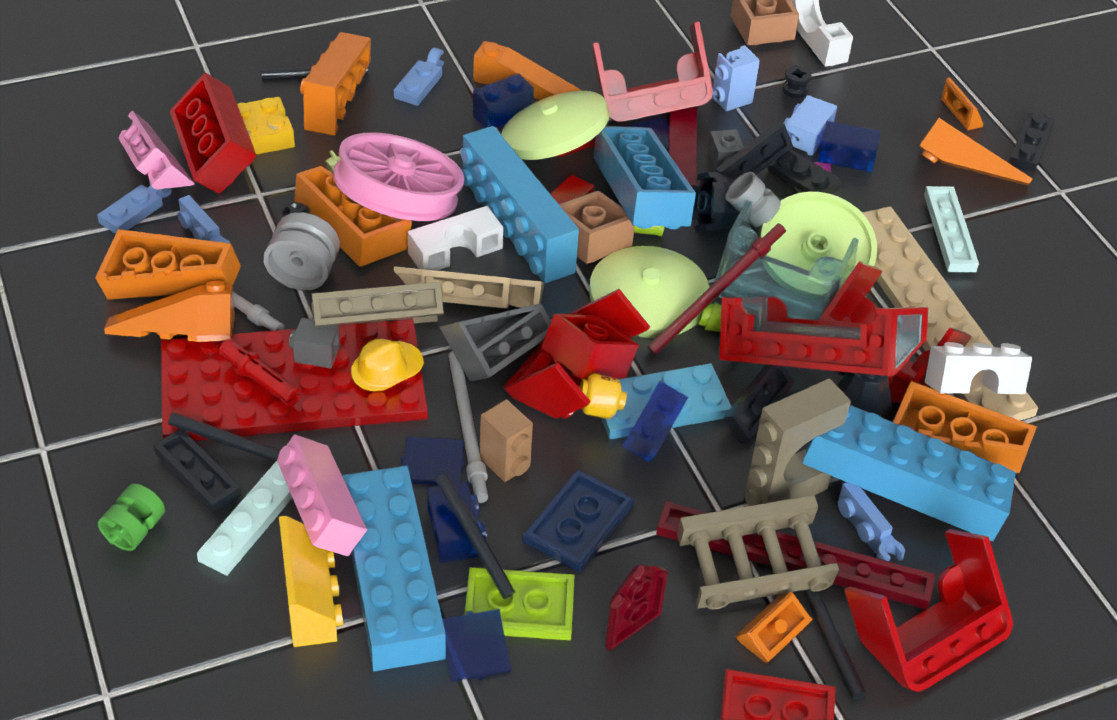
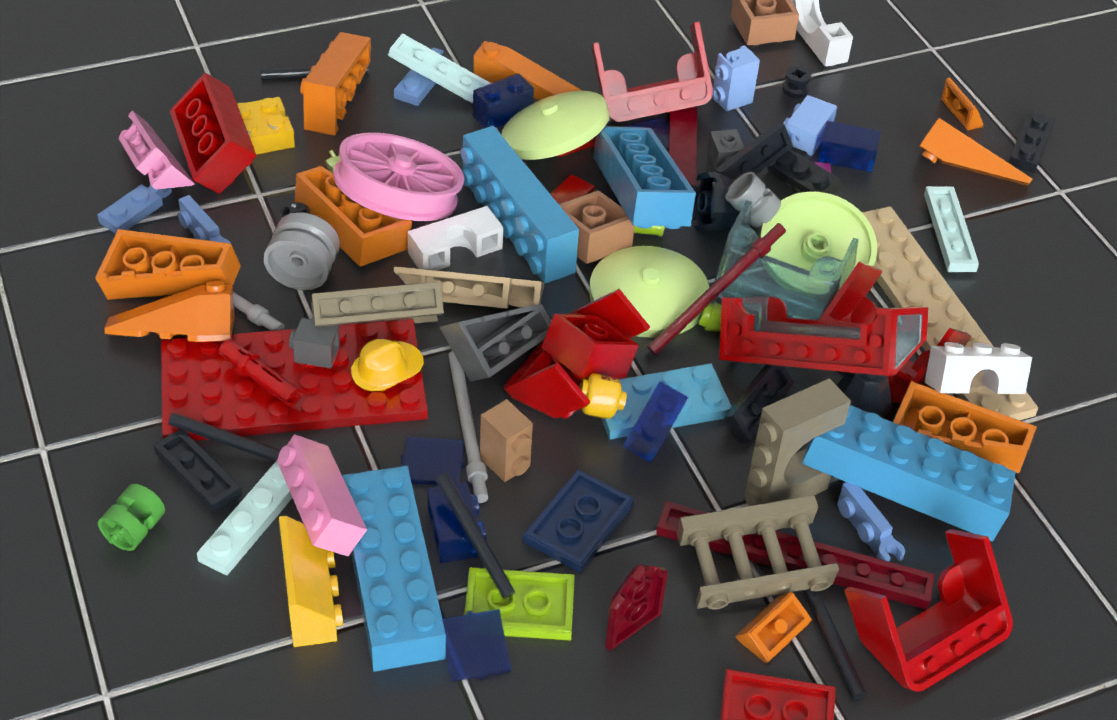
none -> light aqua plate [388,33,495,108]

